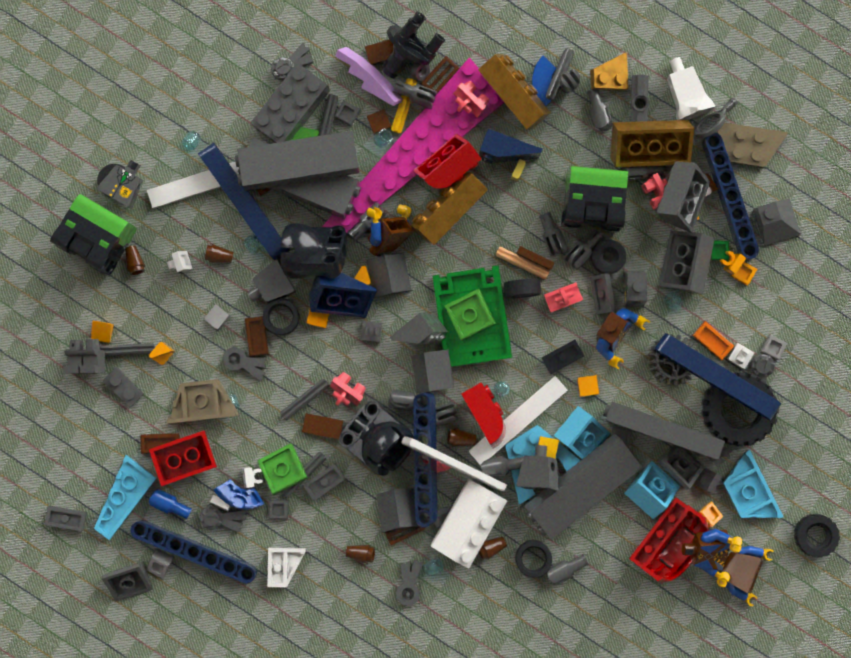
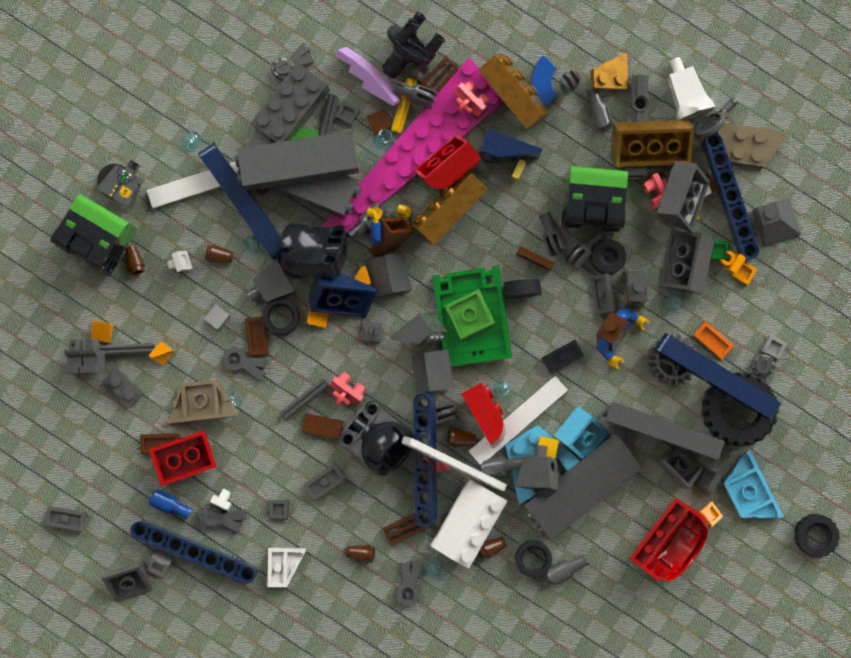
medium azure wing [94,455,157,540] -> none
blue tile [213,479,264,510] -> none
white tile [242,467,263,488] -> none
bright green tile [257,443,308,495] -> none
dark grey axle [281,452,326,497] -> none
reddish brown tile [365,39,393,65] -> none
dark grey slope [377,488,420,533] -> none
dark grey arm [388,390,428,411] -> none
light nougat axle [496,247,549,279] -> none
coral hips [544,282,583,313] -> none
dark grey axle [546,48,574,101] -> none
light orange tile [577,375,599,397] -> none
medium azure slope [624,461,680,519] -> none
torso [682,529,742,587] -> none
reddish brown torso [722,546,774,606] -> none
white tile [727,343,754,369] -> none

